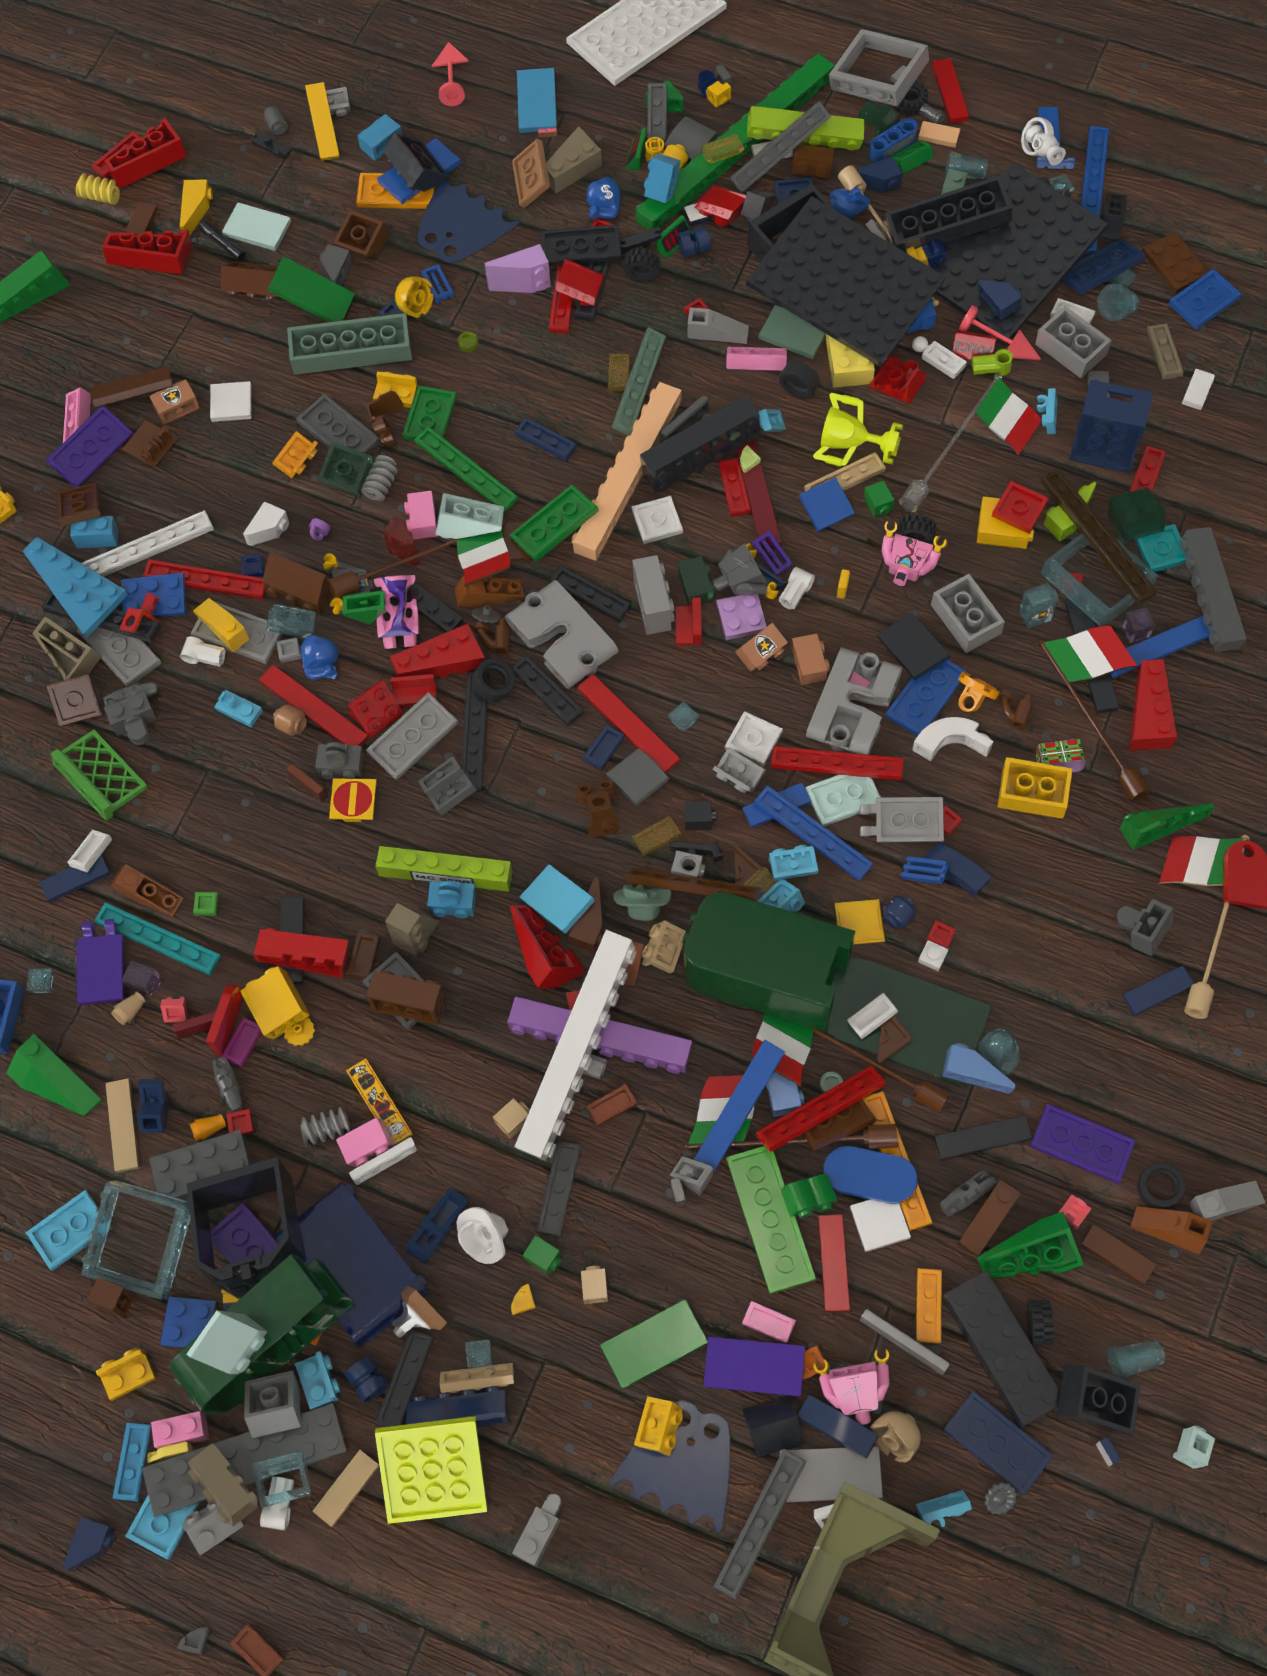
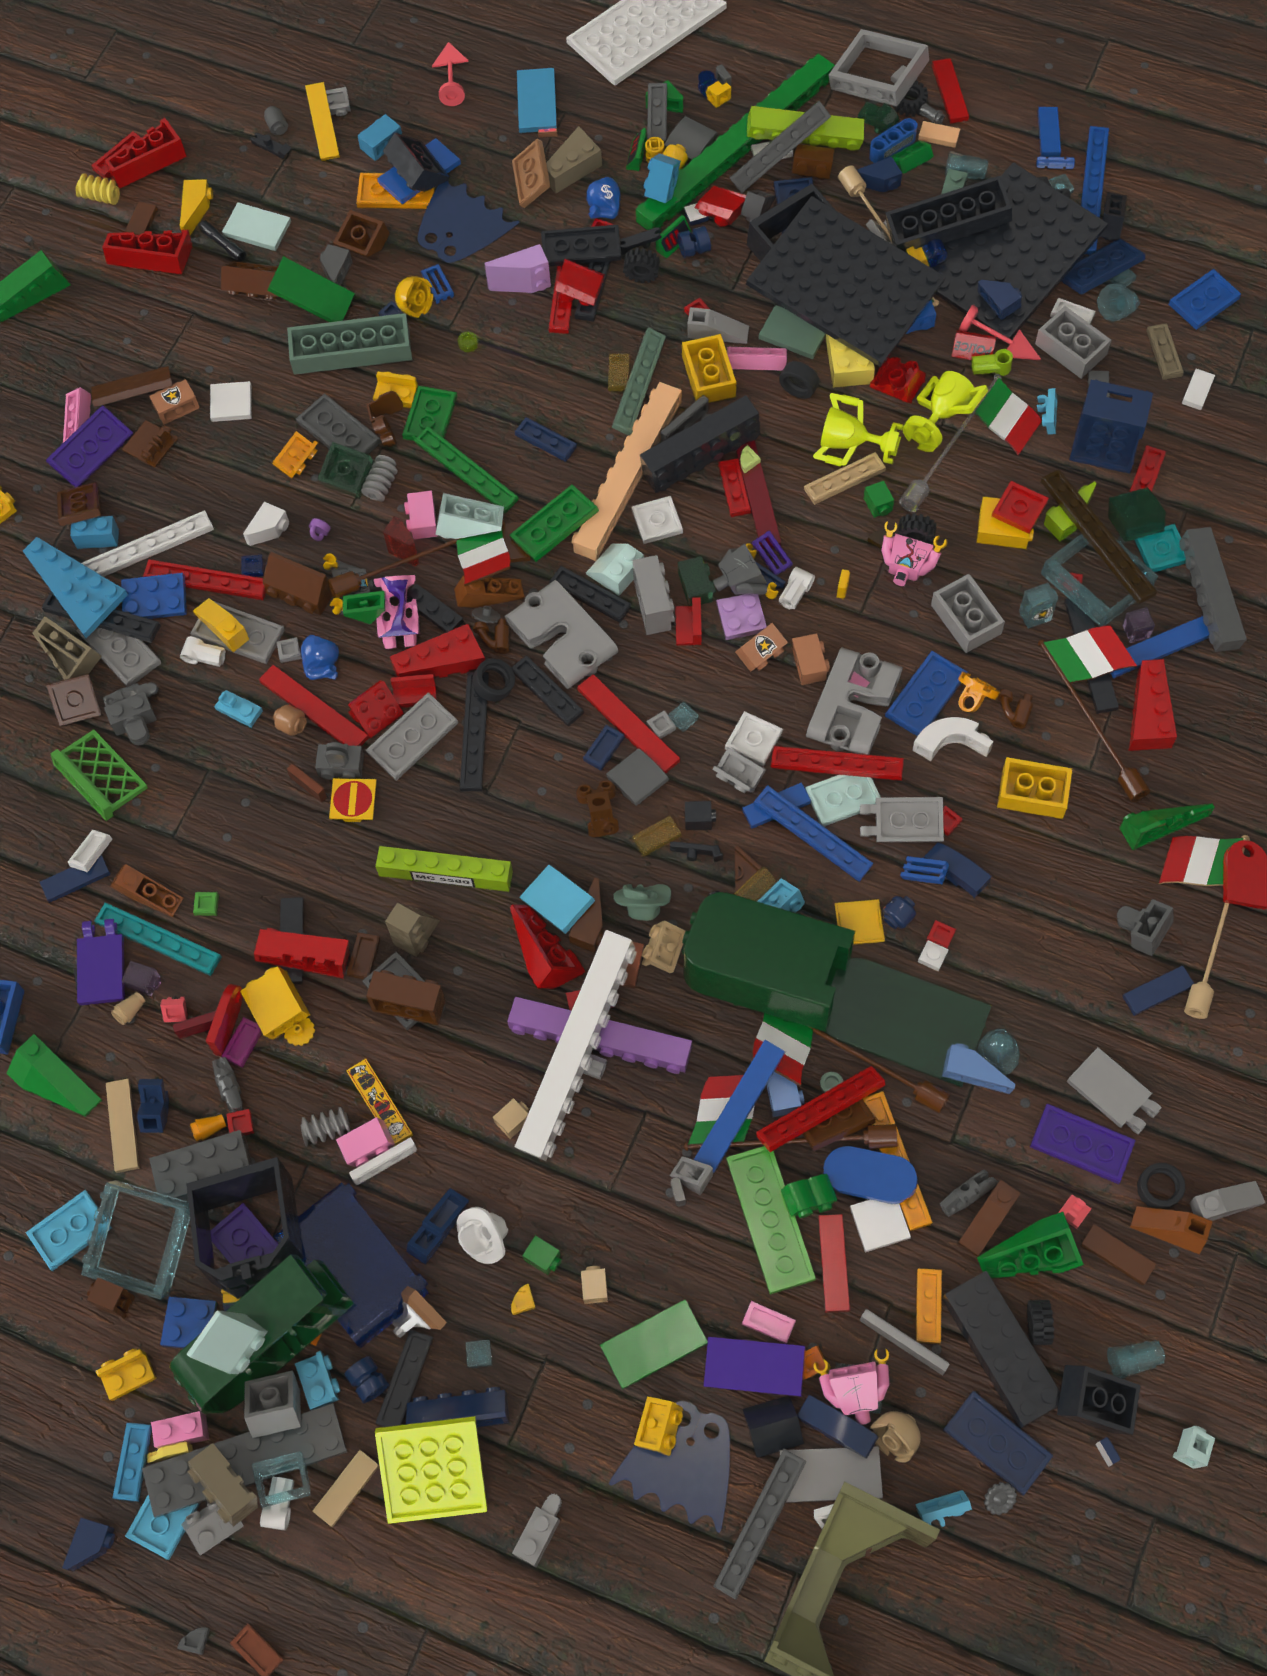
clear light blue plate [27,968,54,993] -> none
red bracket [120,593,161,633] -> none
clear light blue brick [266,604,316,638] -> none
dark grey slope [418,756,476,816] -> none
dark azure brick [427,881,476,919] -> none
tan plate [440,1363,514,1393] -> none
black tile [537,1141,581,1238] -> none
copper tile [586,1084,638,1128] -> none
reddish brown tile [626,868,761,901] -> none
light grey brick [671,851,706,878] -> none
clear yellow tile [701,134,744,164] -> none
medium azure plate [759,409,786,432] -> none
medium azure bracket [769,845,818,881] -> none
blue tile [799,477,855,532] -> none
blue piece [830,186,870,220] -> none
white tile [847,993,898,1039] -> none
black tile [877,613,950,681] -> none
reddish brown tile [877,1016,913,1064] -> none
white plate [912,336,967,379] -> none
black tile [934,1116,1032,1161] -> none
white piece [1021,117,1066,165] -> none
piece [1036,739,1086,772] -> none
reddish brown plate [1142,232,1209,294] -> none
none -> light aqua slope [586,543,644,596]
none -> light grey tile [646,710,676,739]
none -> yellow brick [682,334,736,403]
none -> neon yellow piece [903,371,988,452]
none -> light grey tile [1067,1047,1161,1134]

